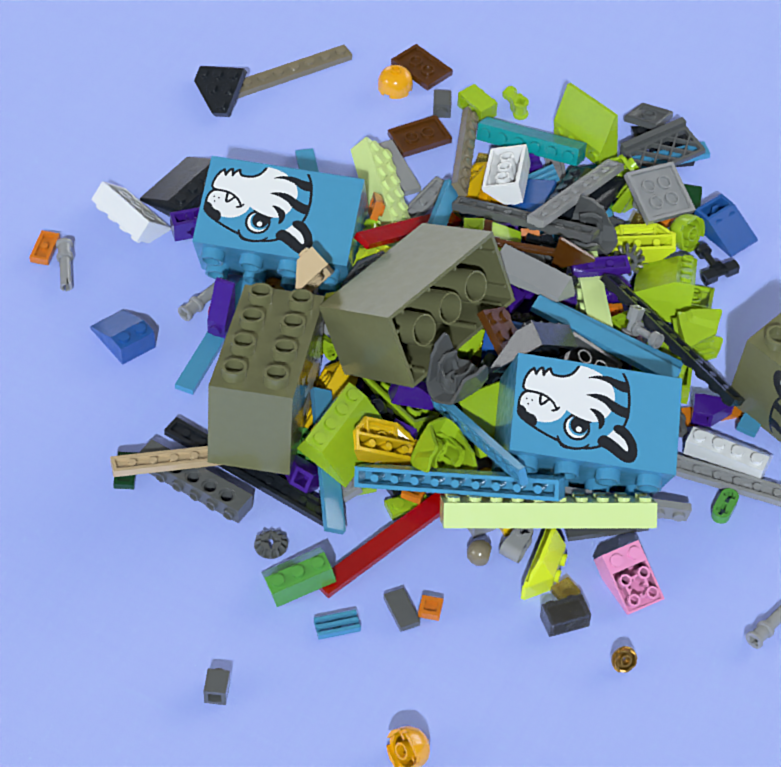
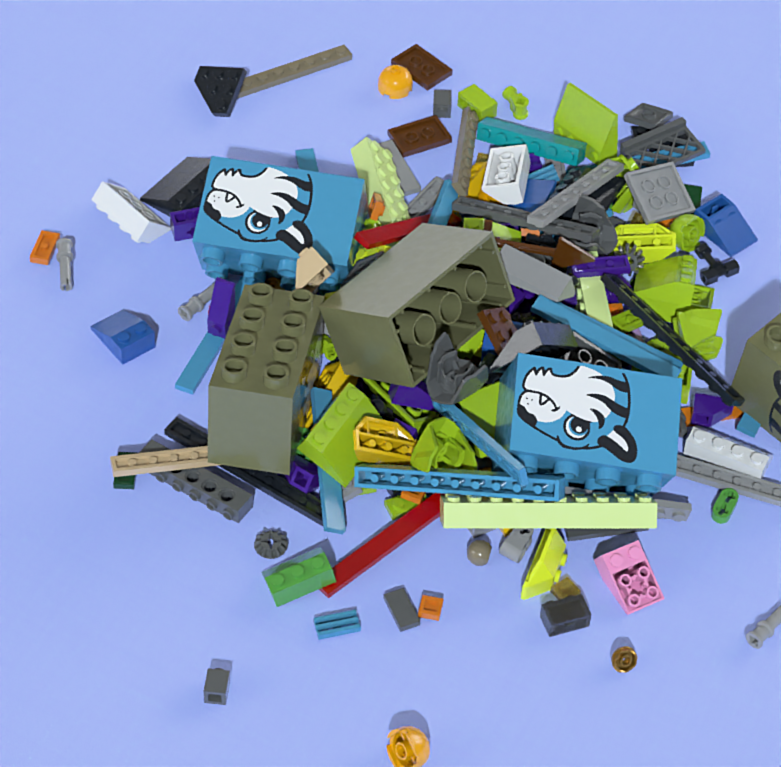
light grey bar [621,305,664,349] -> none

